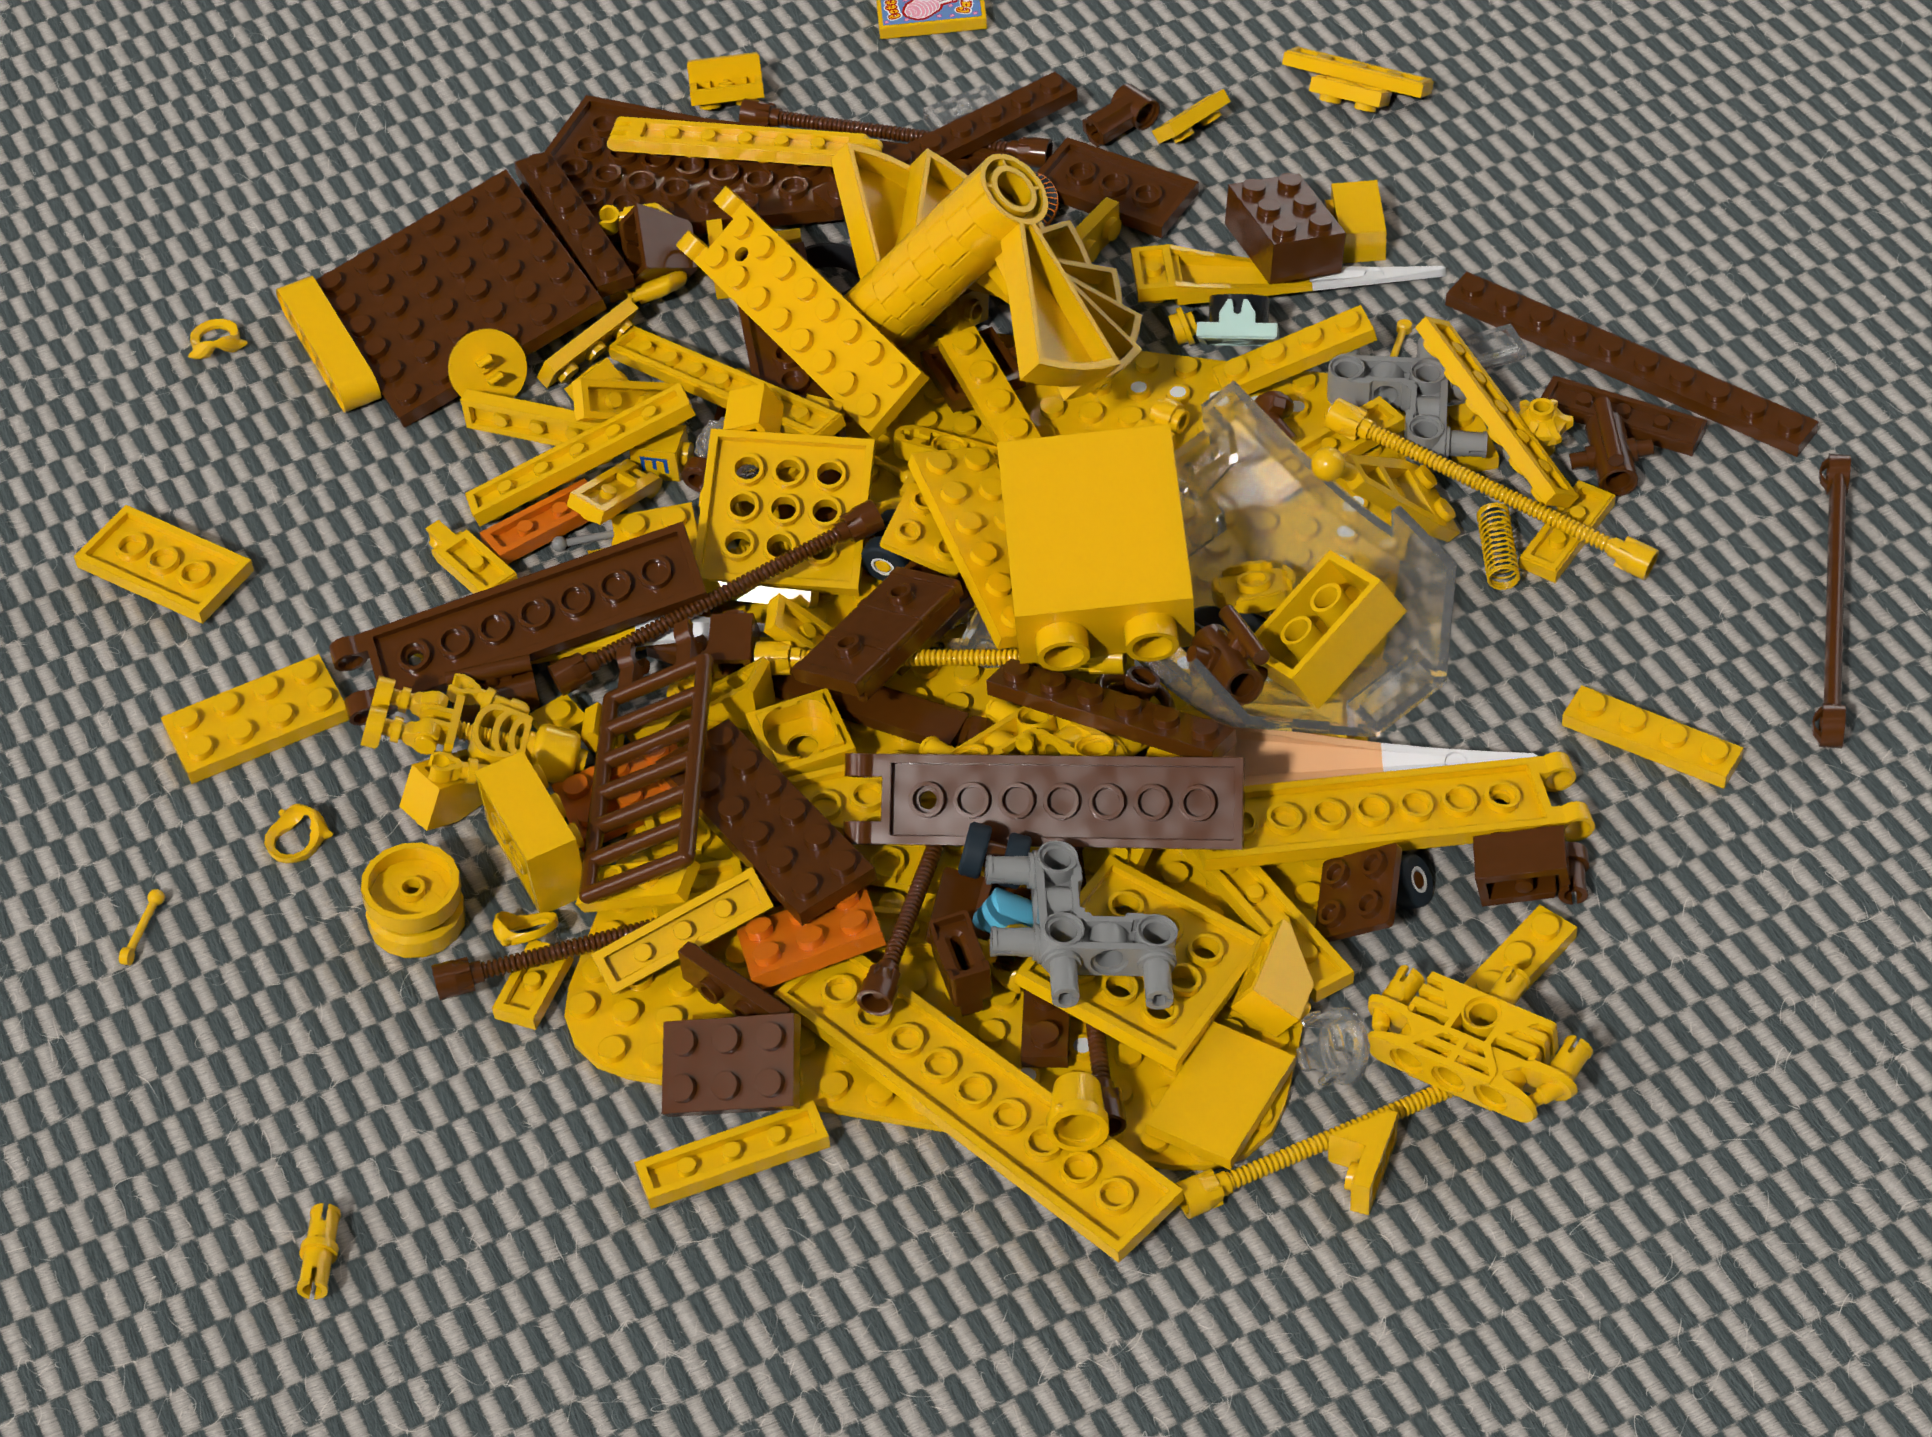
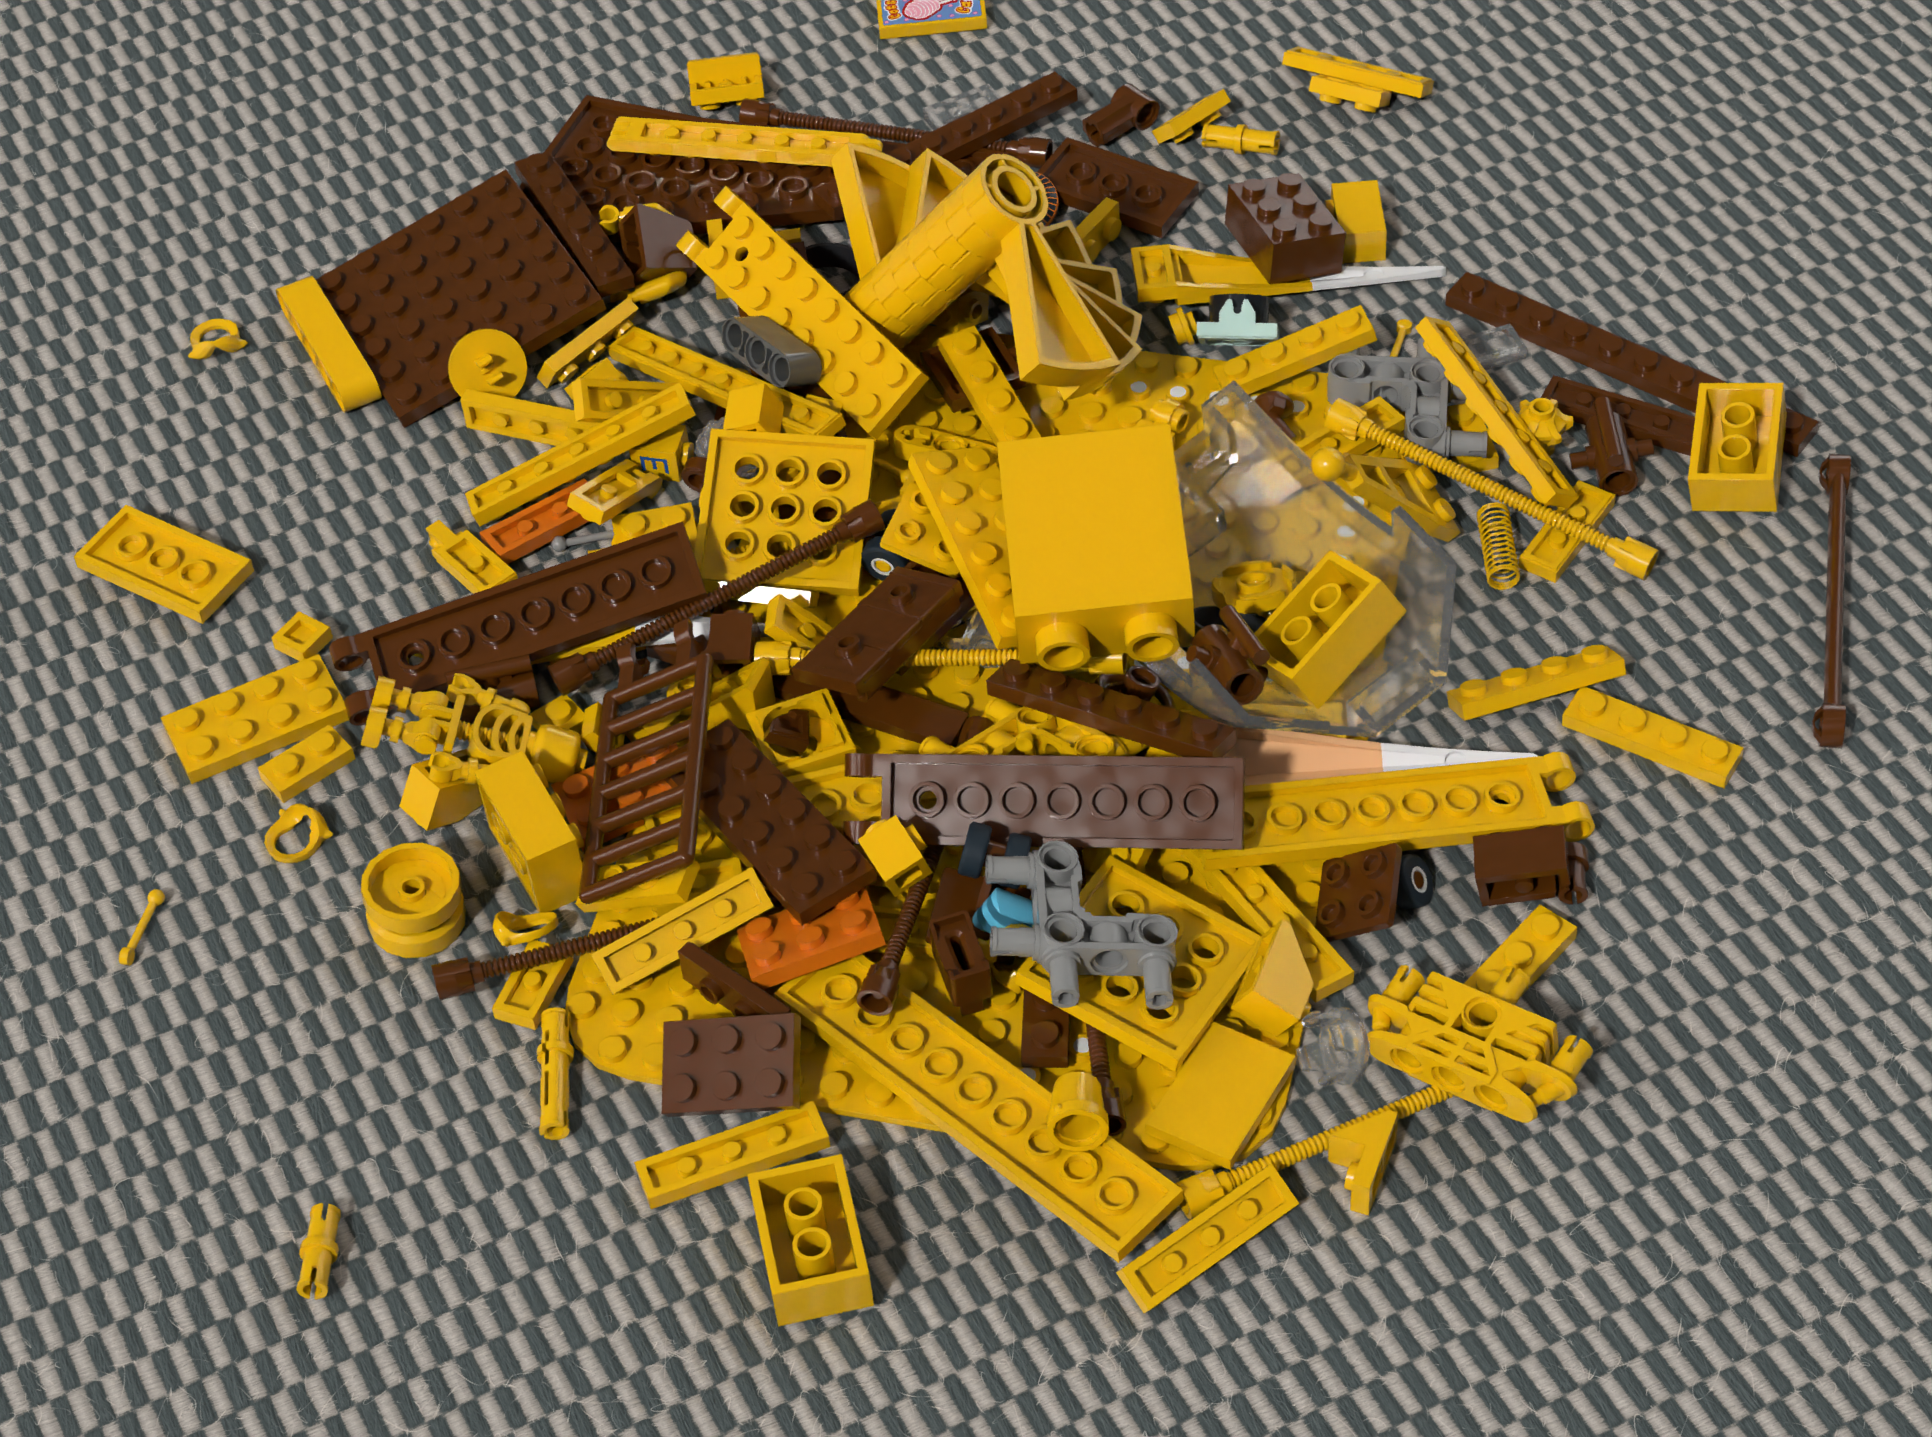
none -> yellow plate [258,724,356,803]
none -> yellow plate [271,611,333,661]
none -> yellow pin [537,1007,574,1140]
none -> dark grey beam [721,315,822,388]
none -> yellow brick [747,1154,874,1327]
none -> reddish brown tile [763,709,810,753]
none -> yellow brick [857,815,933,897]
none -> yellow plate [1116,1163,1300,1313]
none -> yellow pin [1201,123,1280,156]
none -> yellow plate [1446,645,1626,721]
none -> yellow brick [1688,383,1787,512]

